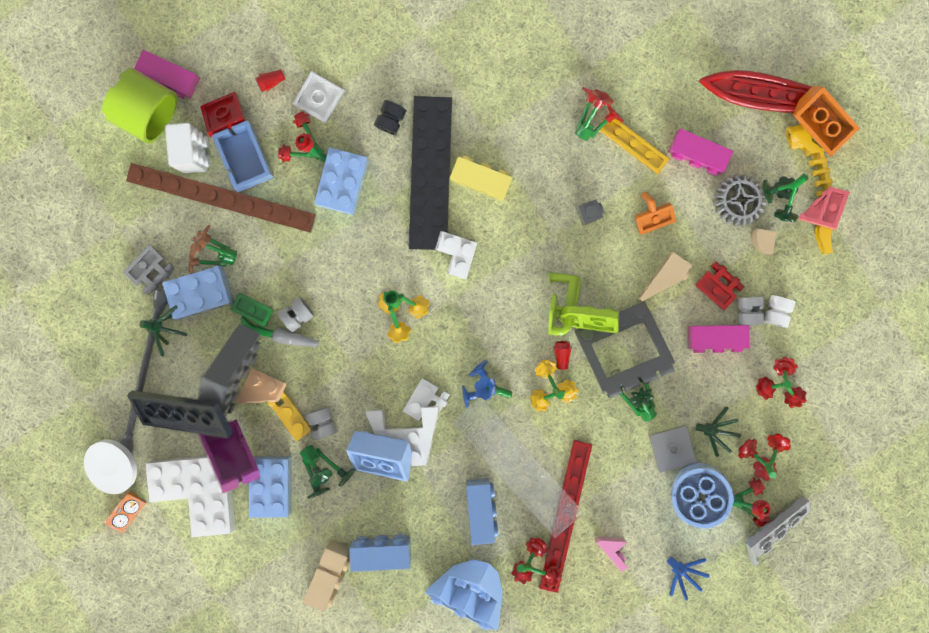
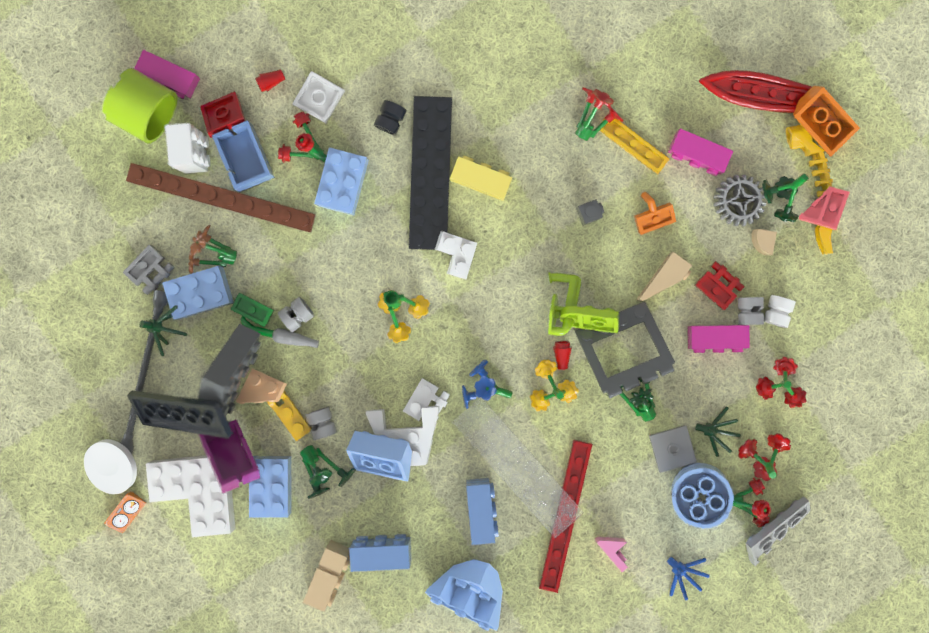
red plant [511,537,562,588] -> none

